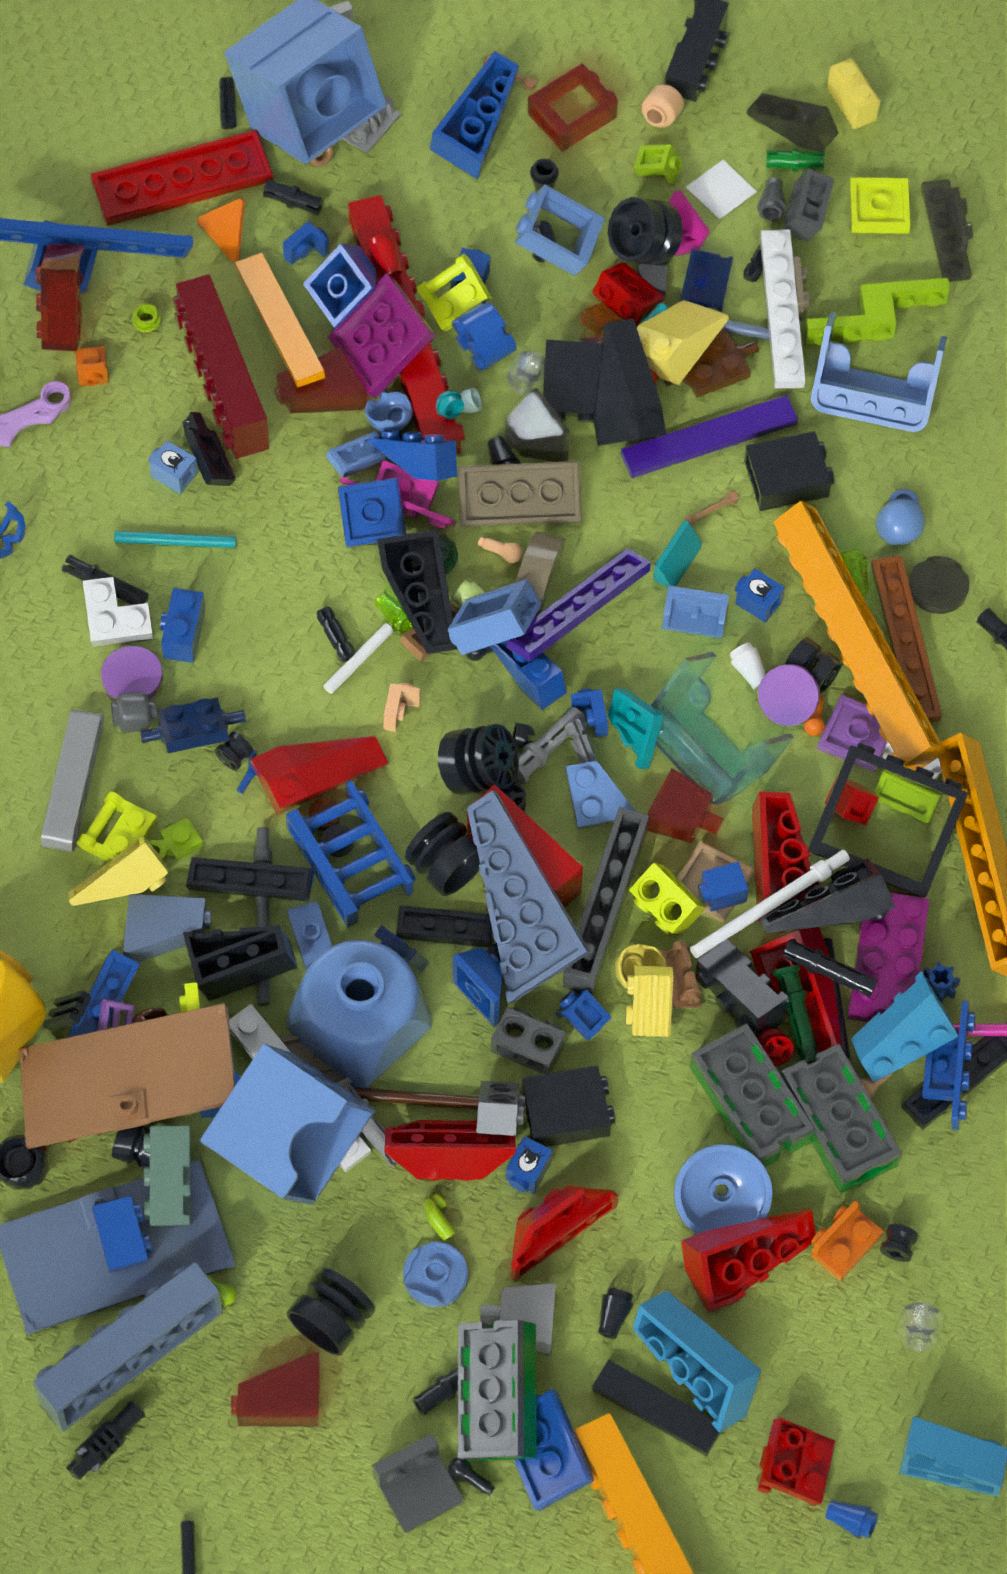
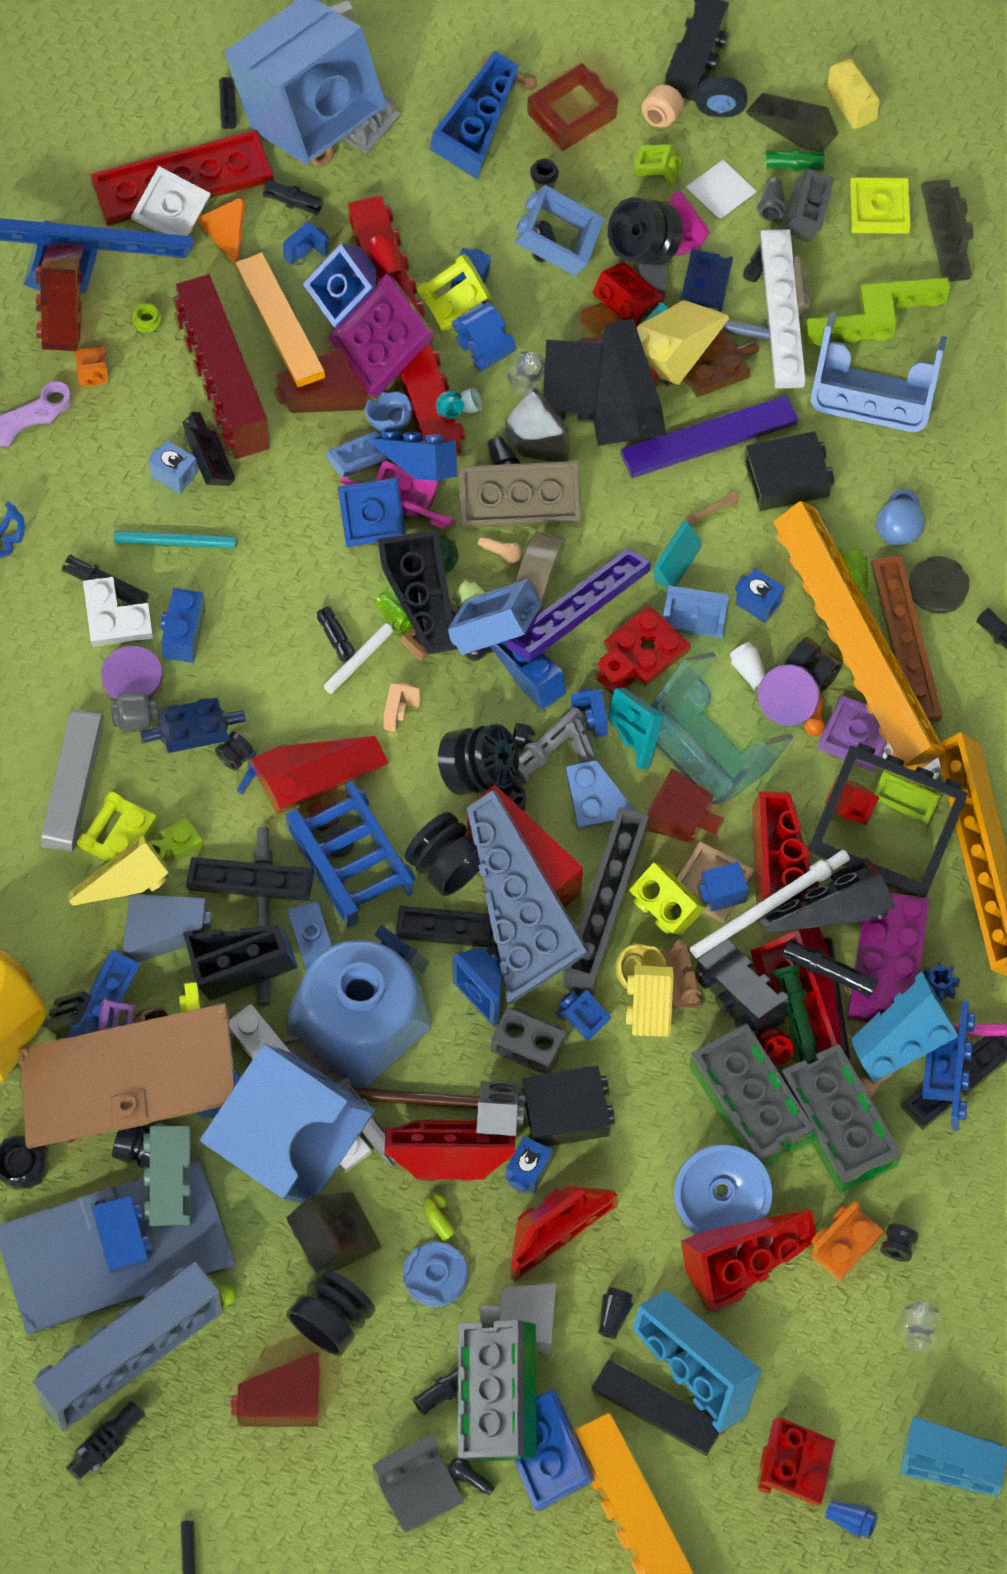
none -> white plate [131,167,211,236]
none -> clear smoke slope [286,1192,382,1273]
none -> red plate [597,605,691,694]
none -> black wheel [696,77,748,117]

